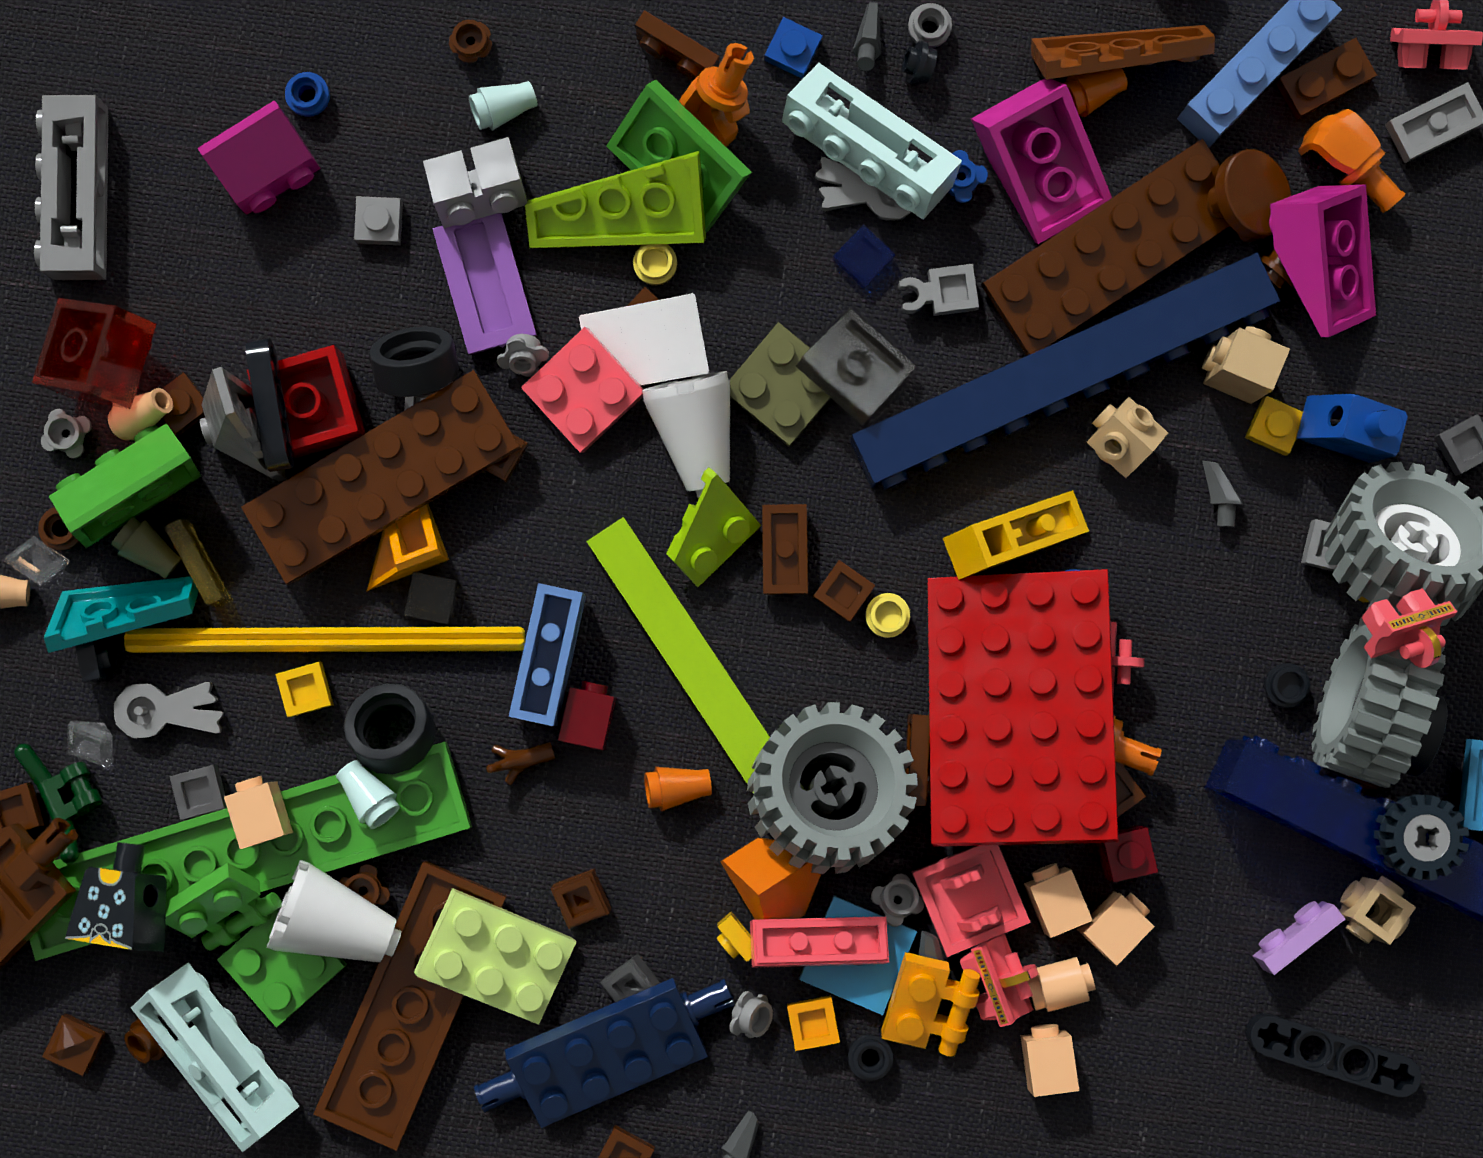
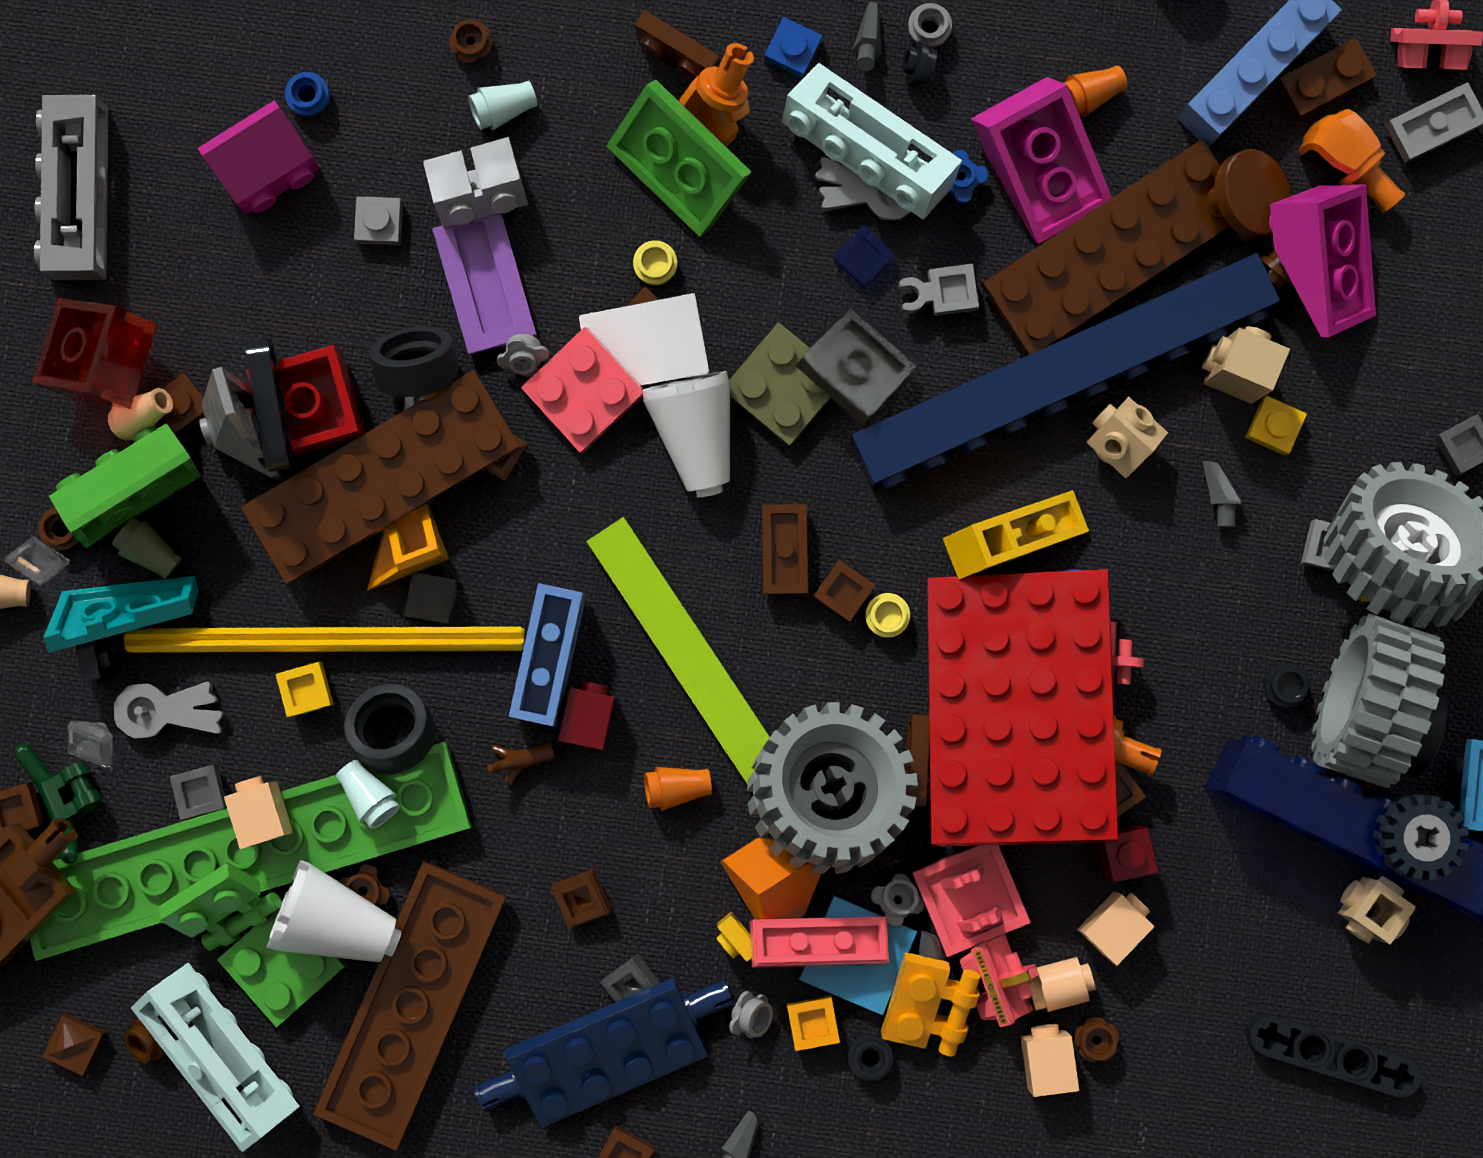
light grey plate [41,409,92,458] -> none
black torso [65,842,167,952] -> none
clear yellow tile [166,519,233,607] -> none
yellowish green plate [414,888,577,1025] -> none
lime wing [525,151,706,248] -> none
lime wing [666,467,761,587] -> none
light nougat brick [1024,863,1093,938] -> none
dark orange wing [1031,25,1215,80] -> none
lavender plate [1252,901,1345,975] -> none
blue torso [1296,394,1408,463] -> none
coral hips [1361,588,1458,668] -> none
none -> reddish brown plate [1074,1017,1119,1062]

